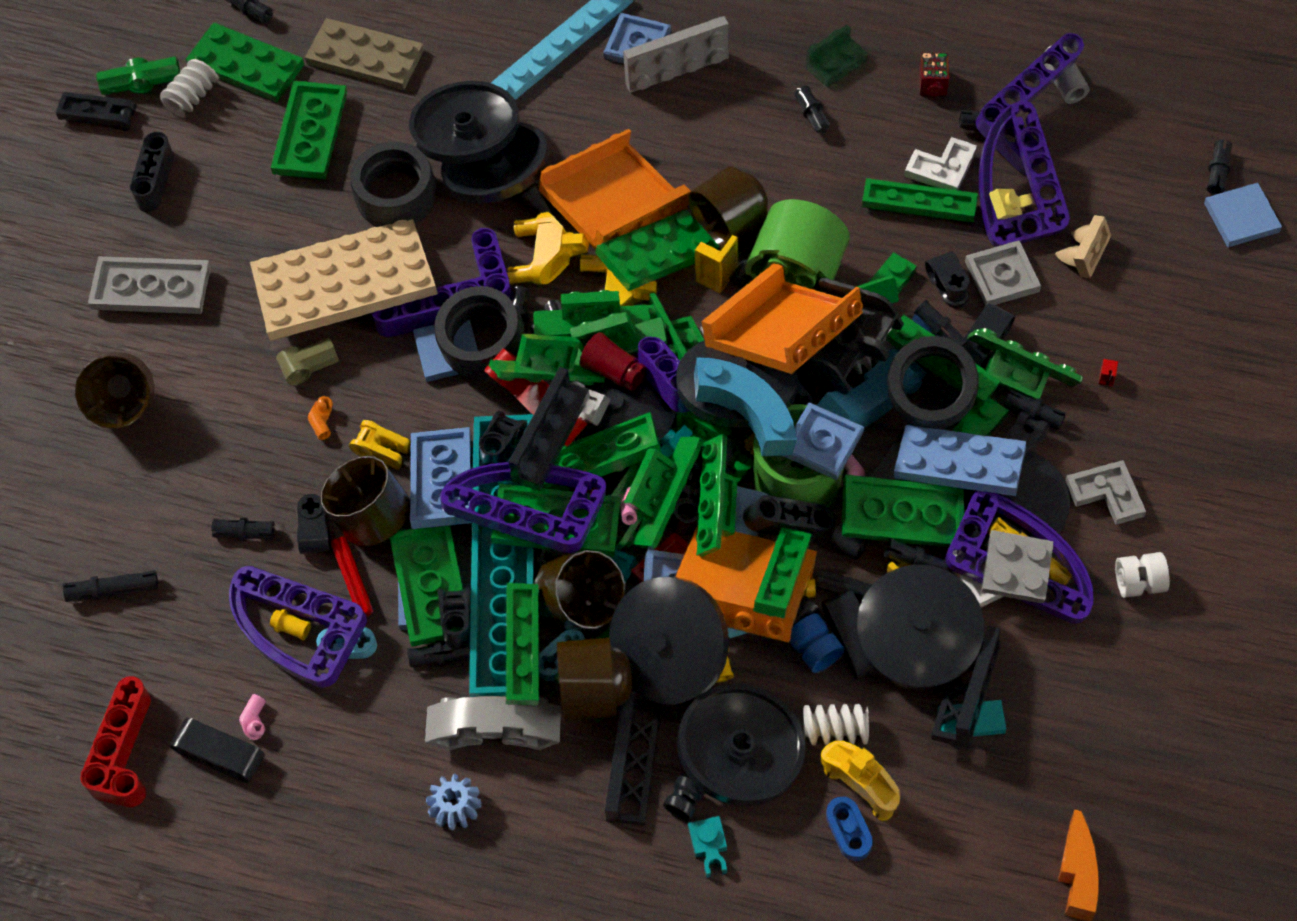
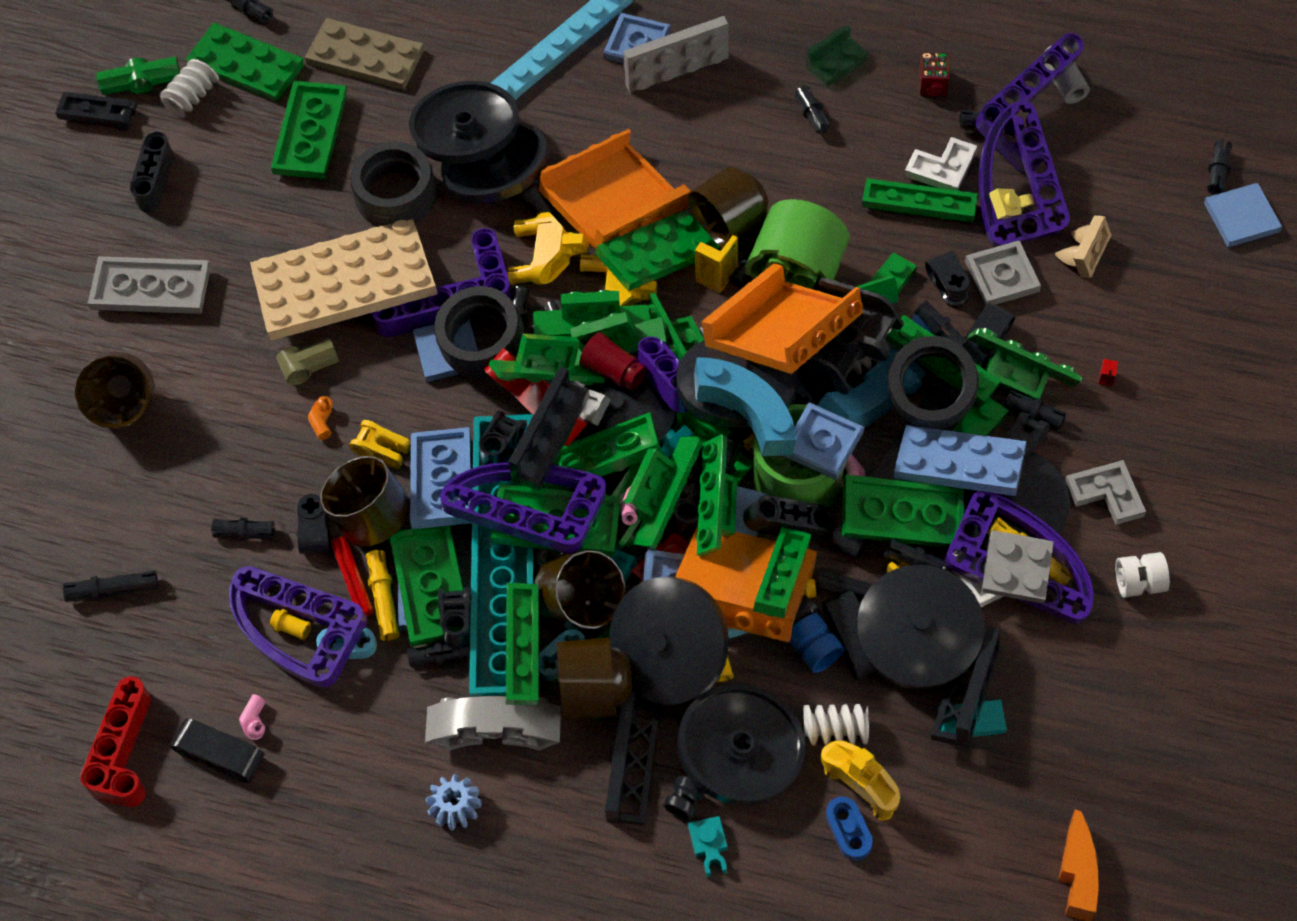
none -> yellow pin [366,550,400,641]

